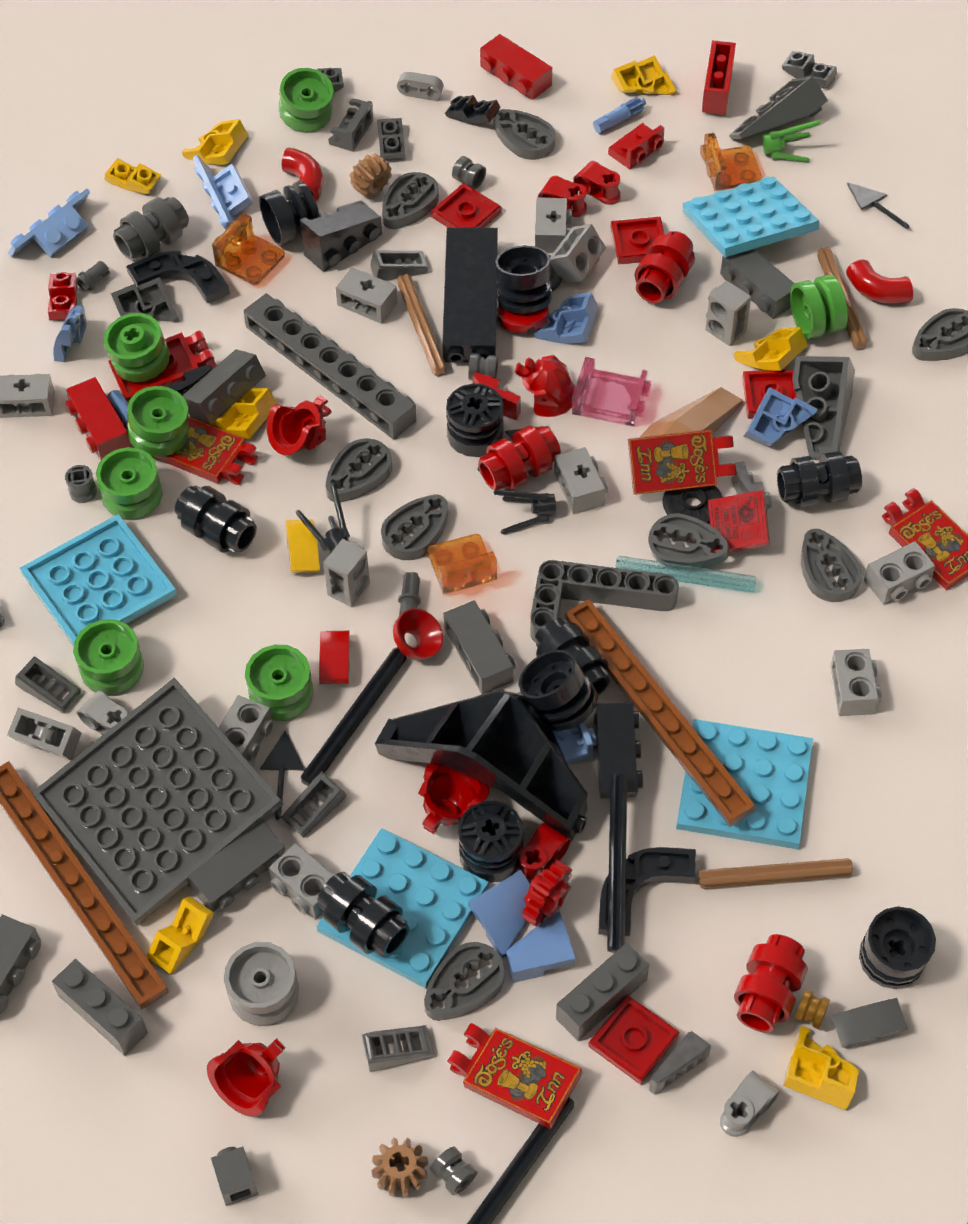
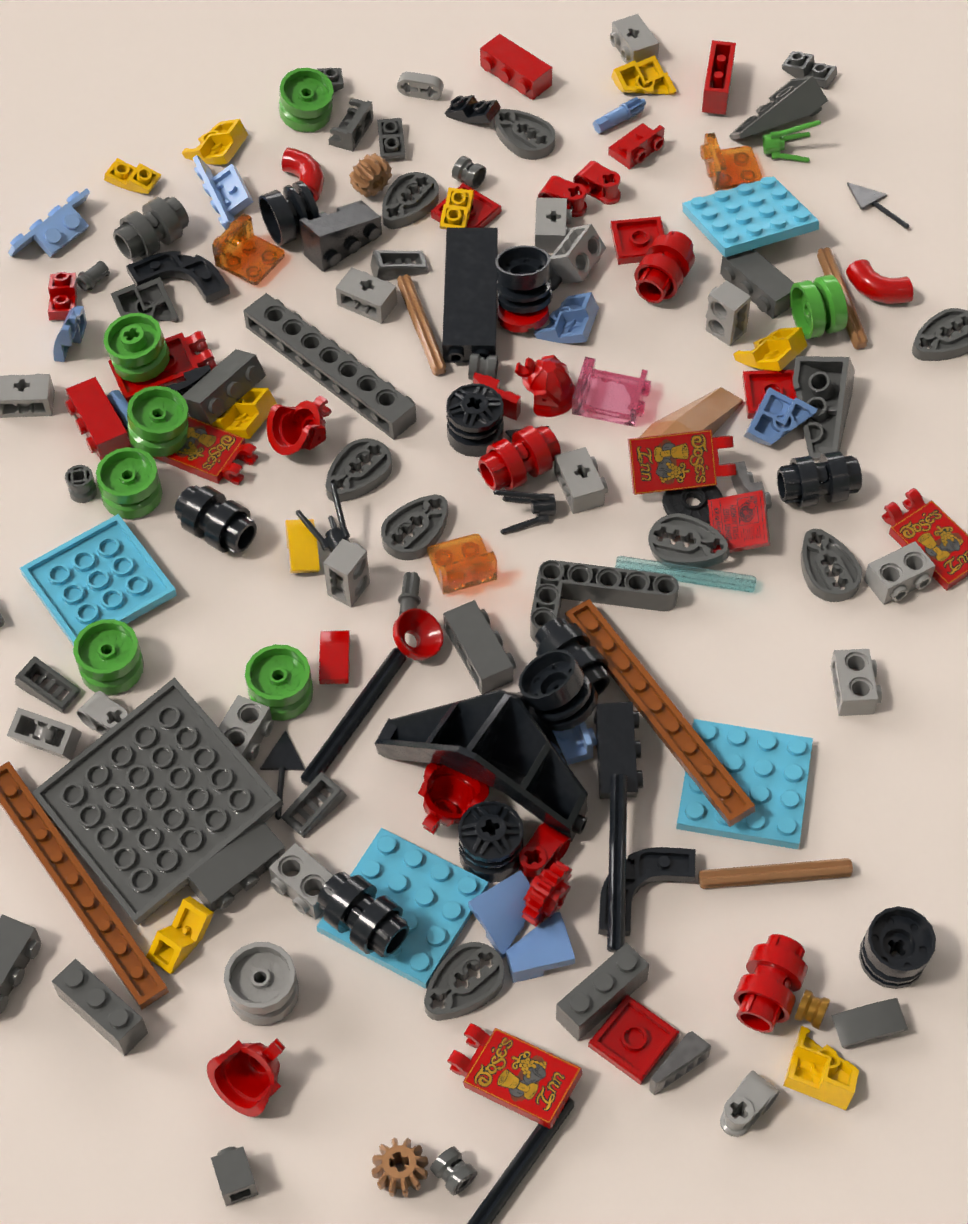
flat silver slope [362,1025,434,1072] -> none
none -> yellow slope [439,187,474,230]
none -> light grey brick [610,14,659,63]

